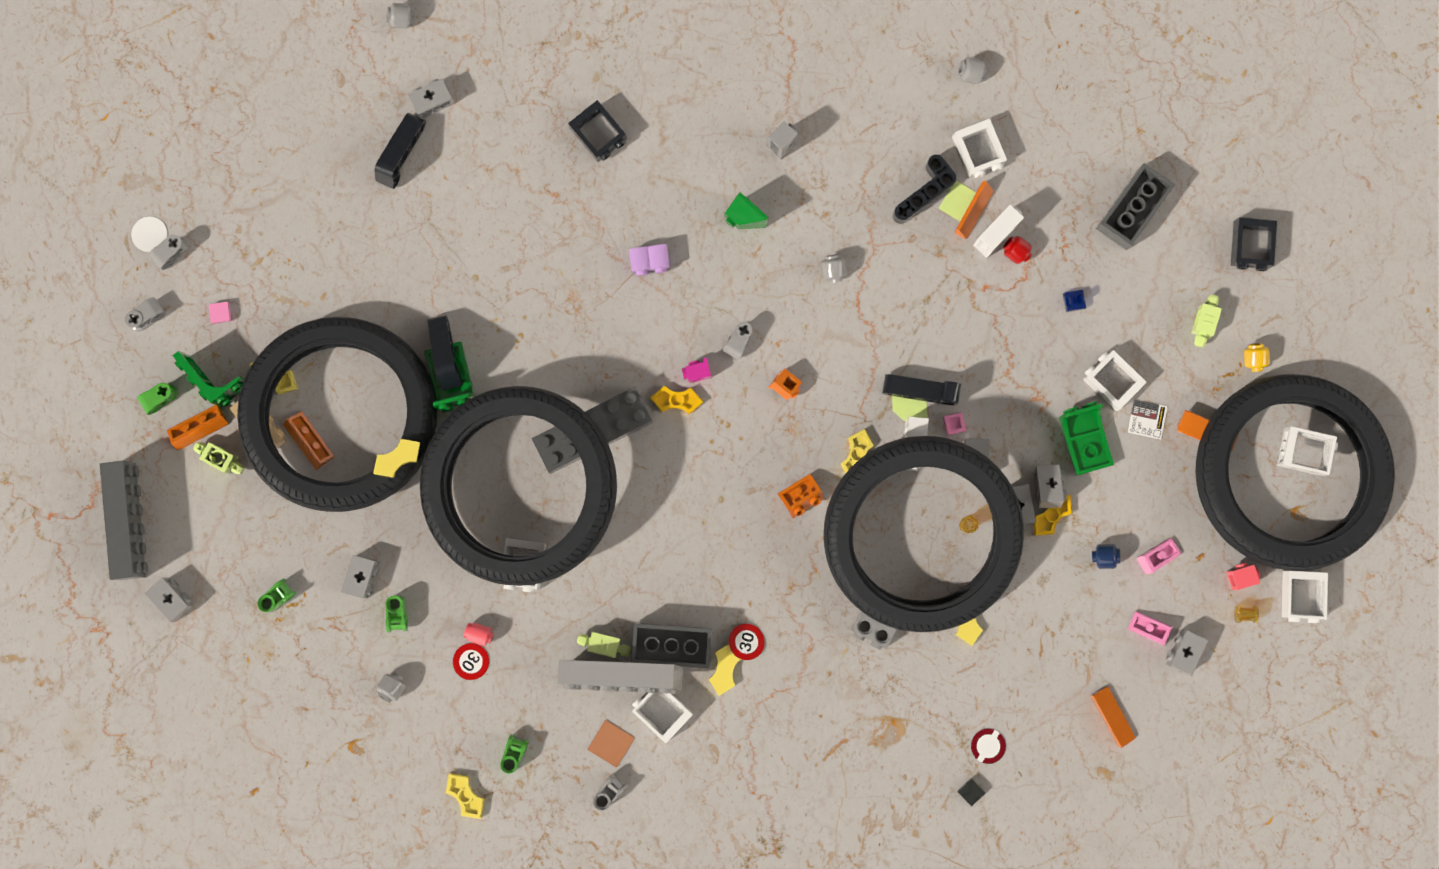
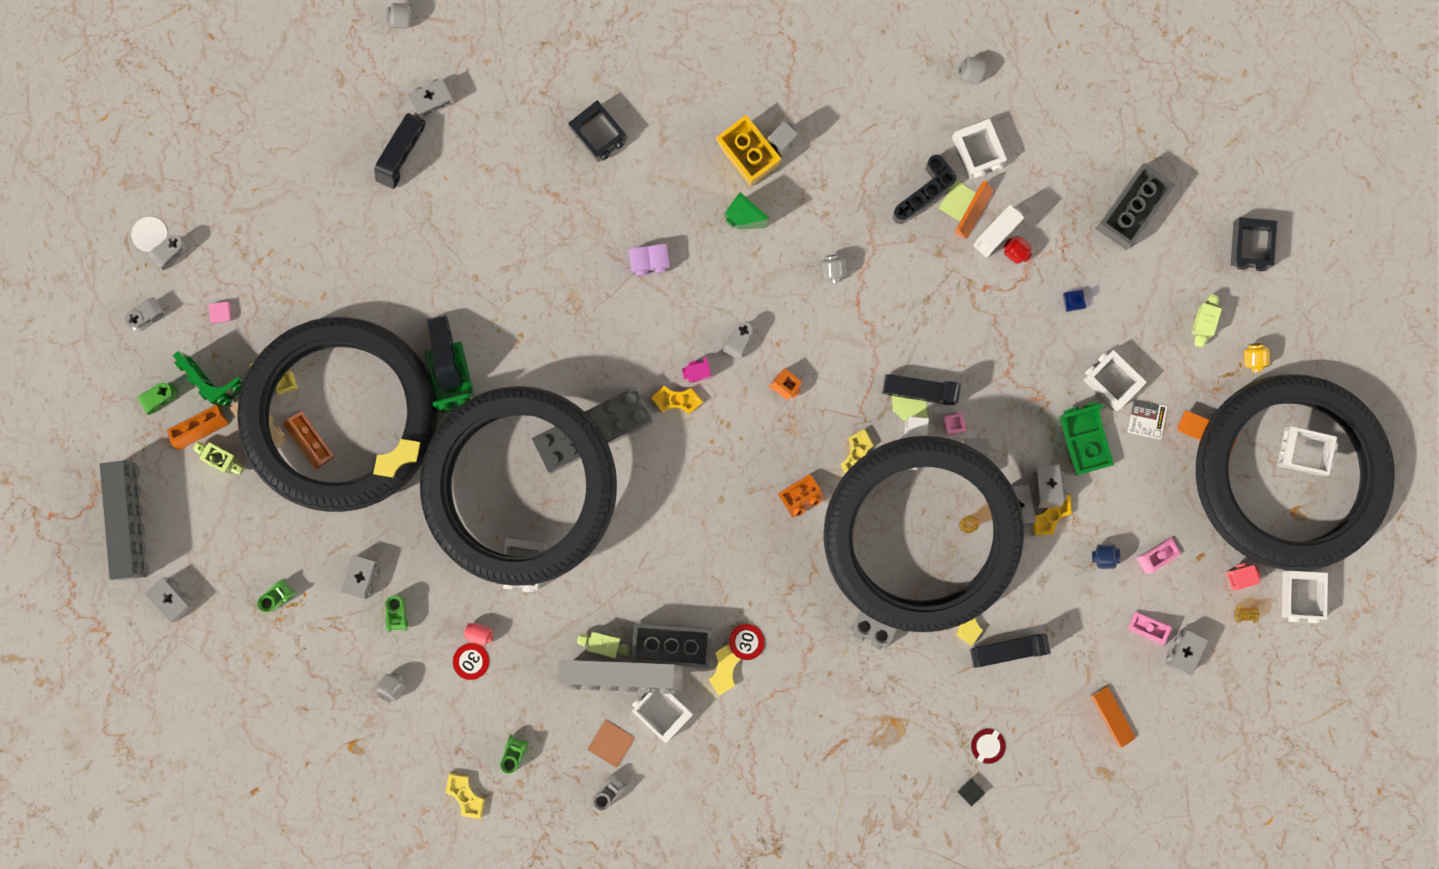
none -> yellow brick [716,115,781,187]
none -> black beam [970,633,1051,668]

